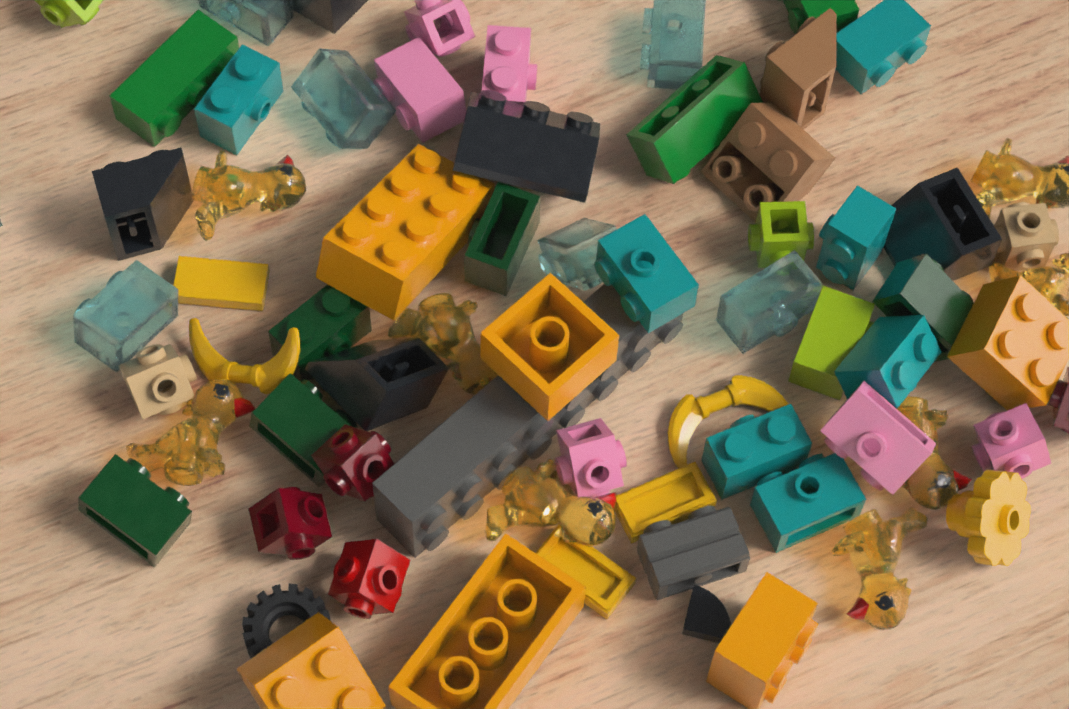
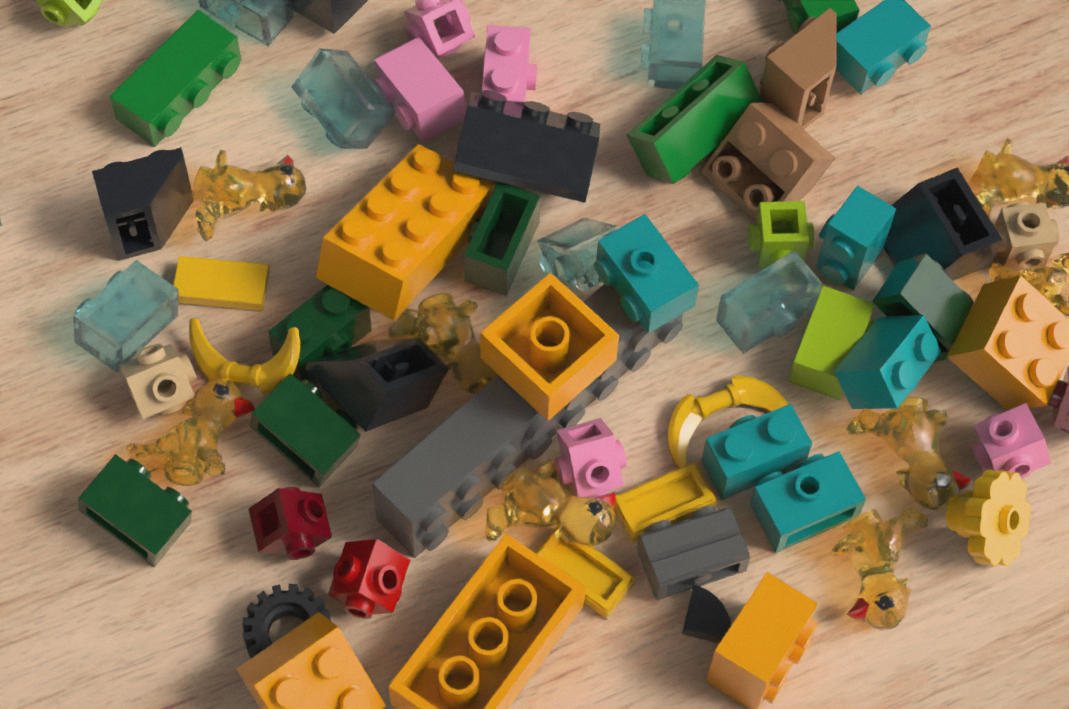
teal brick [194,44,284,155] -> none
dark red brick [311,424,395,502] -> none
bright pink brick [820,381,936,495] -> none

